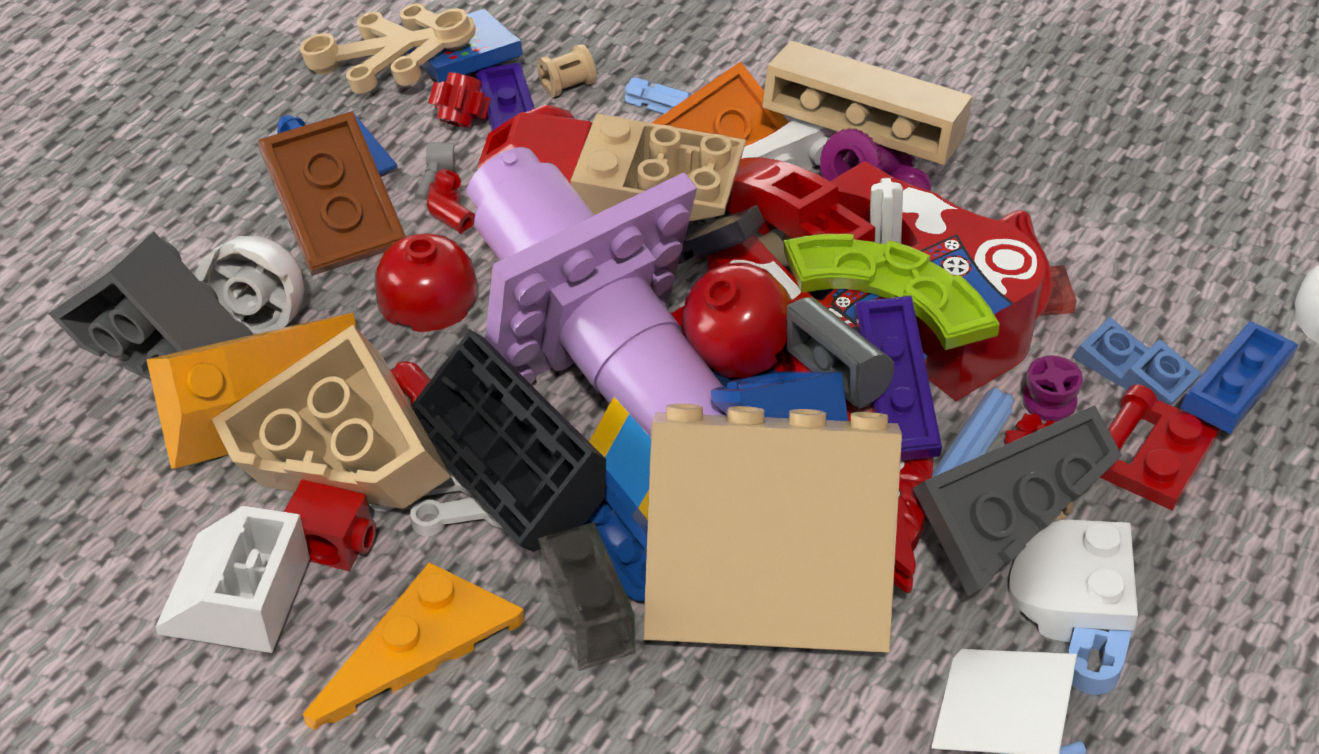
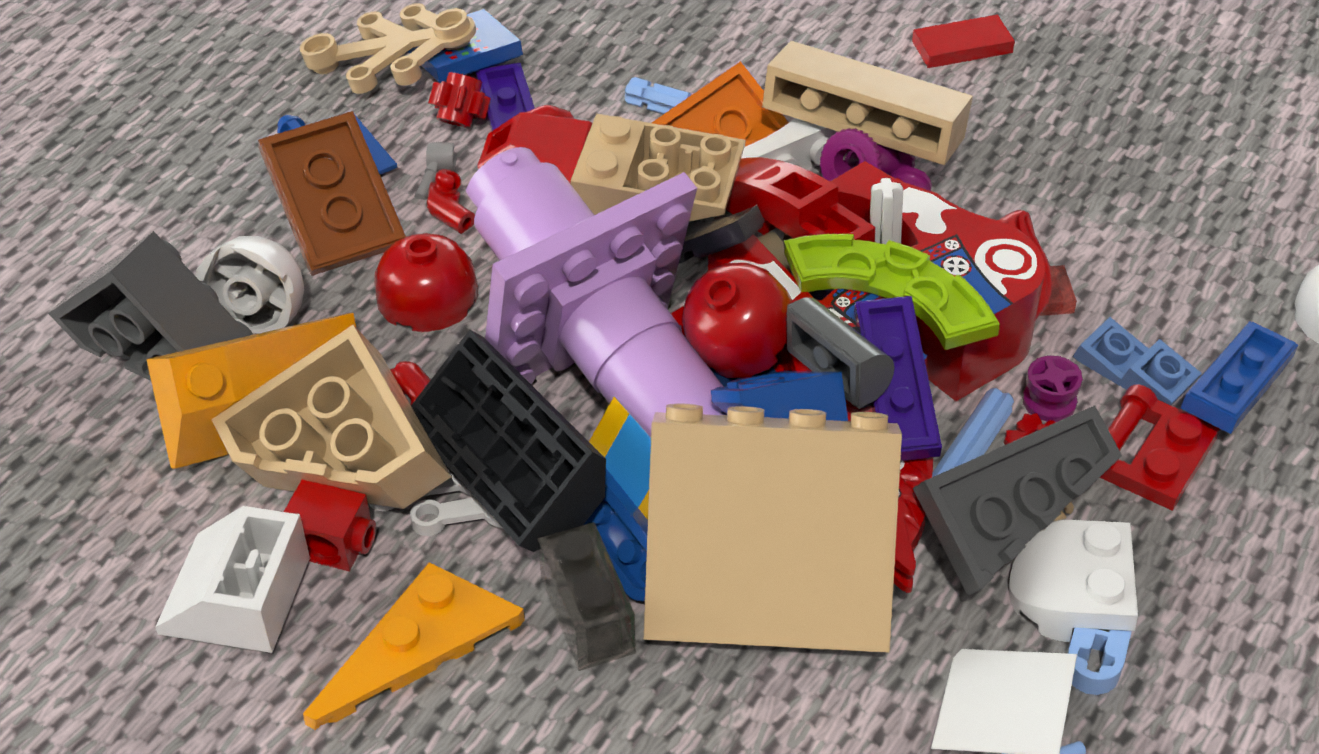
tan bush [537,44,597,98] -> none
none -> red tile [912,14,1015,68]

